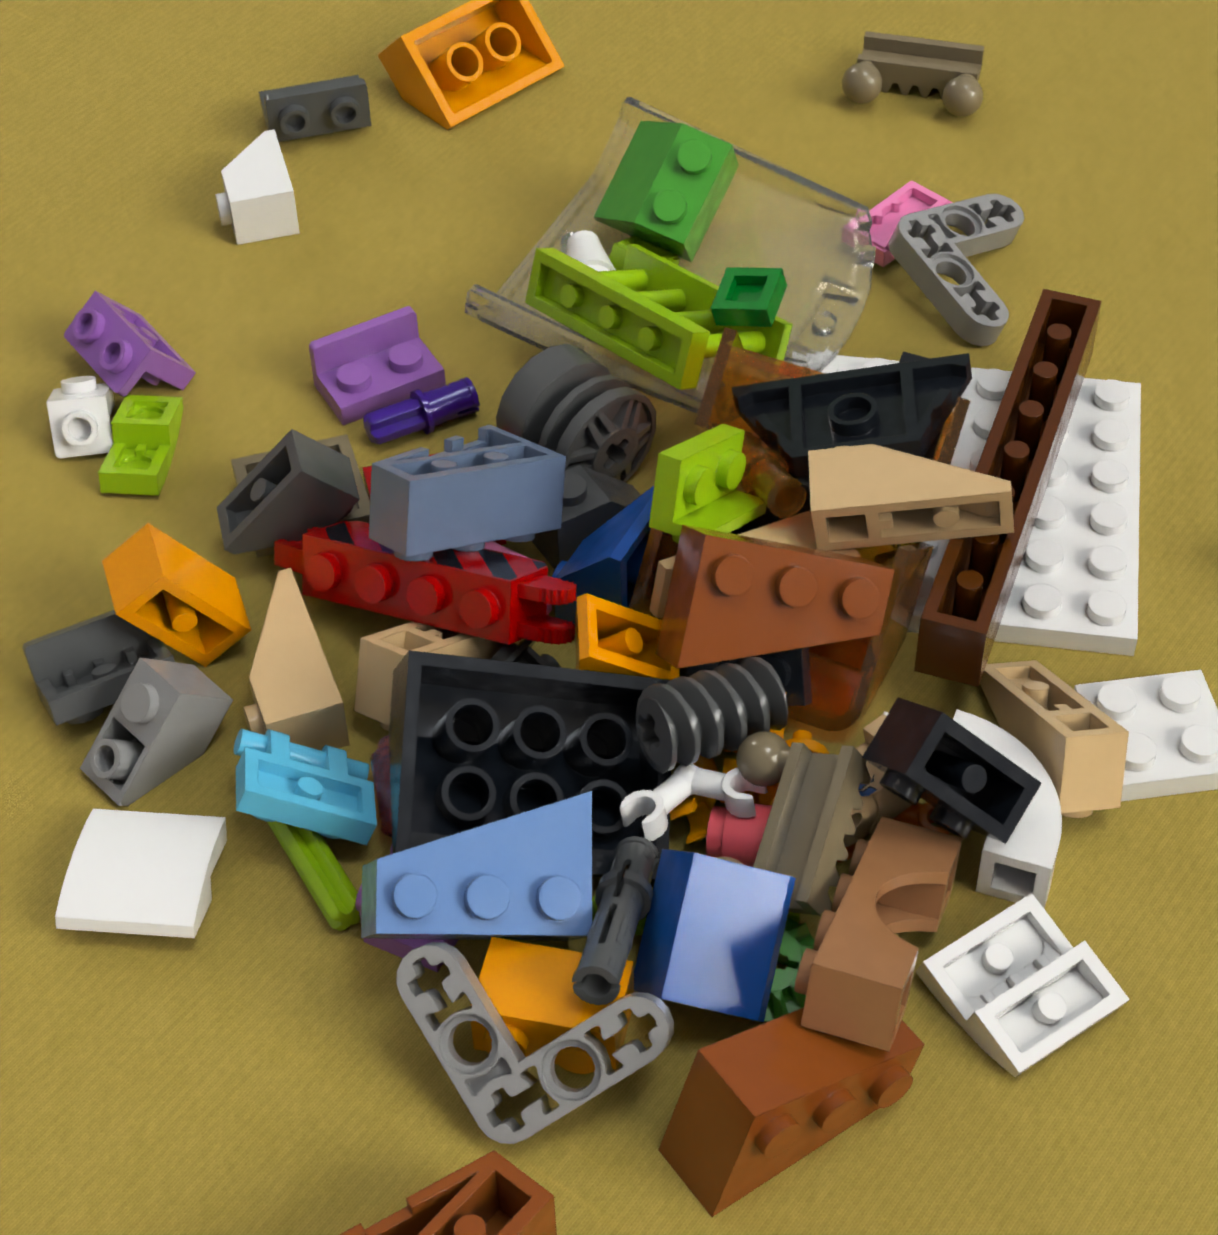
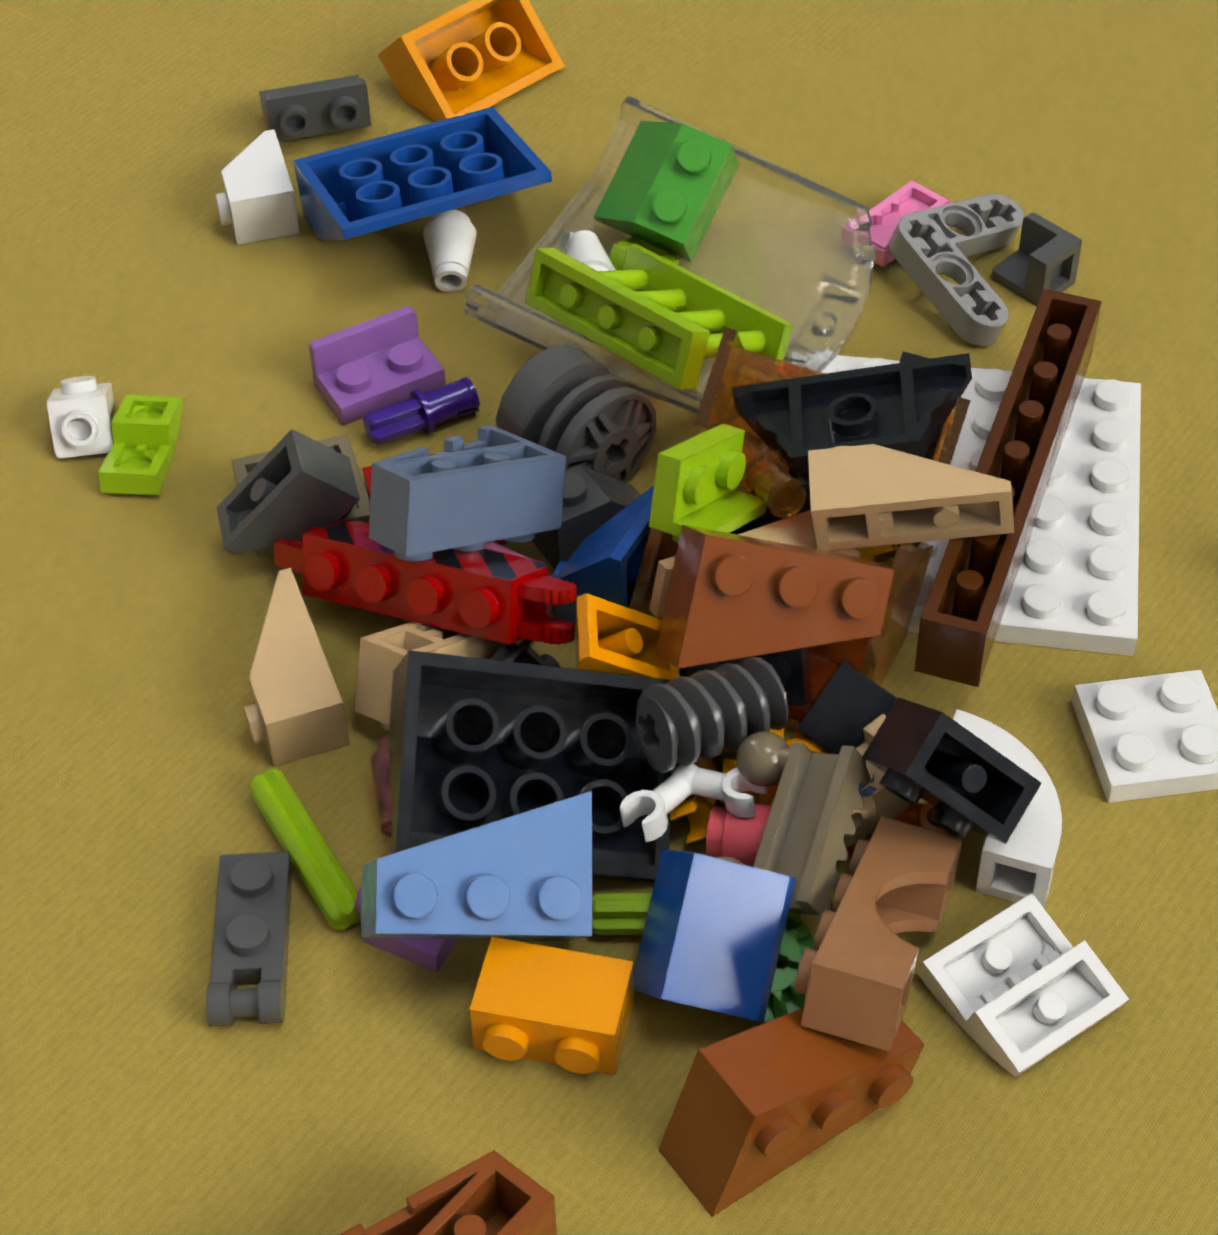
dark grey bracket [22,610,175,726] -> none
white slope [55,809,227,938] -> none
medium lavender bracket [64,291,196,397] -> none
light grey slope [80,657,233,806] -> none
light orange brick [102,523,251,667] -> none
medium azure plate [233,728,377,845] -> none
light grey beam [396,942,674,1144] -> none
dark grey pin [572,836,659,1005] -> none
green plate [710,267,787,327] -> none
dark tan gear [842,31,984,117] -> none
tan slope [980,660,1129,818] -> none
none -> dark grey plate [207,851,292,1027]
none -> blue slope [293,107,552,240]
none -> white cone [423,209,477,292]
none -> black panel [797,656,897,754]
none -> dark grey panel [992,212,1082,306]

